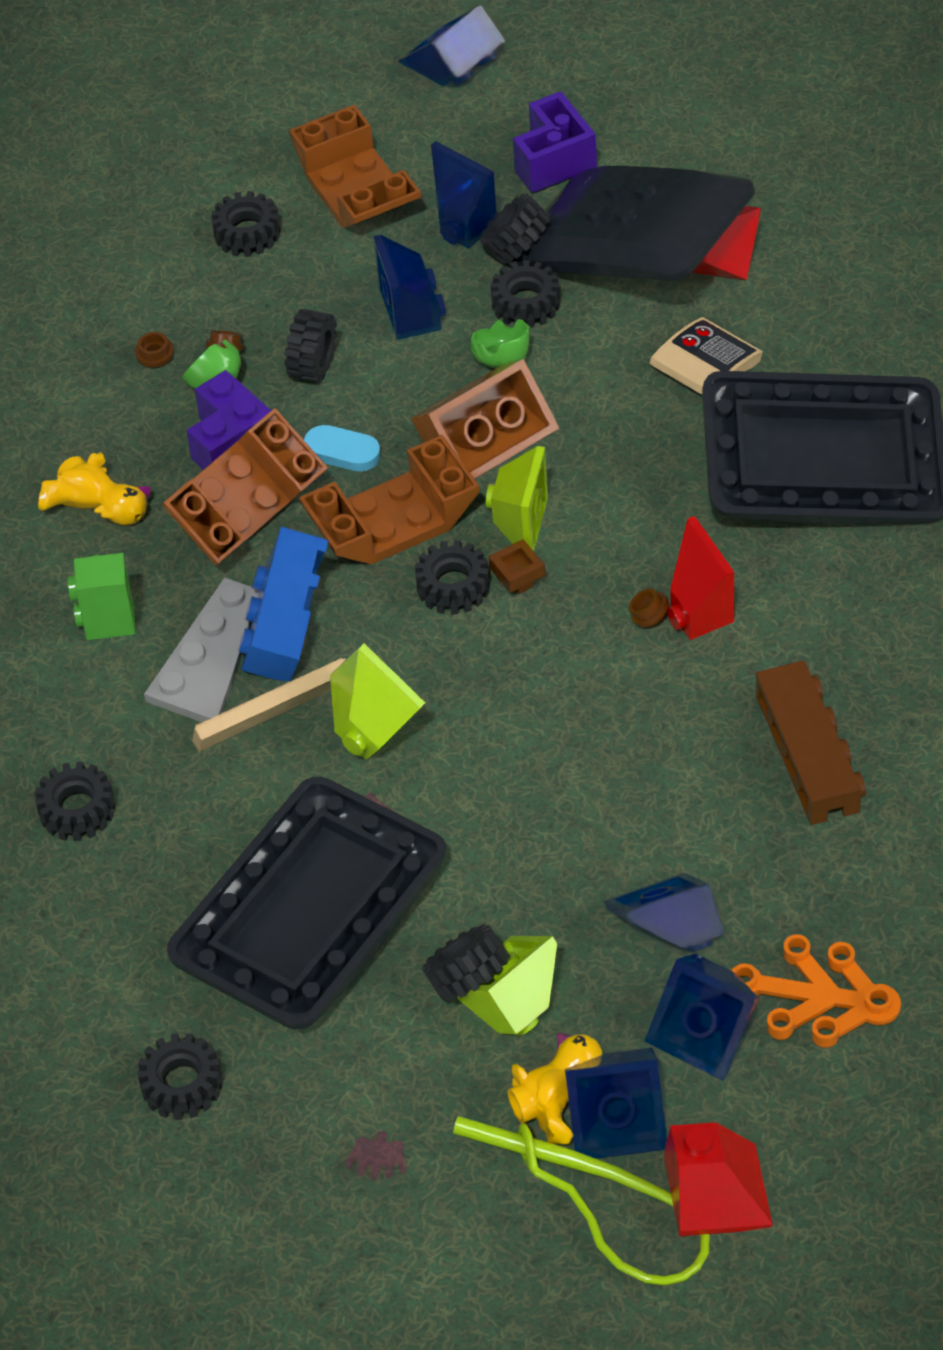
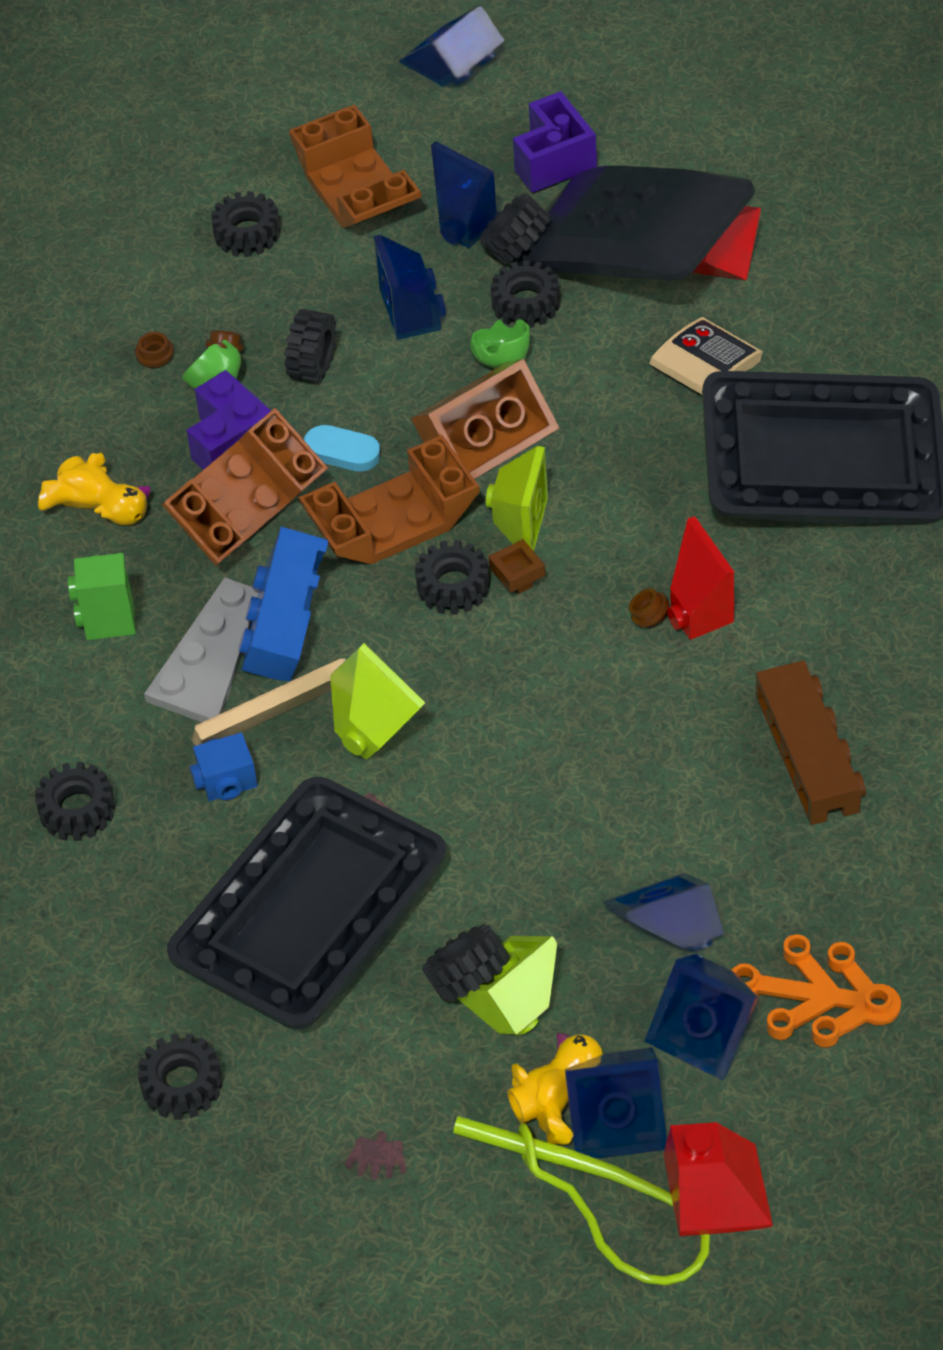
none -> blue brick [189,732,258,801]

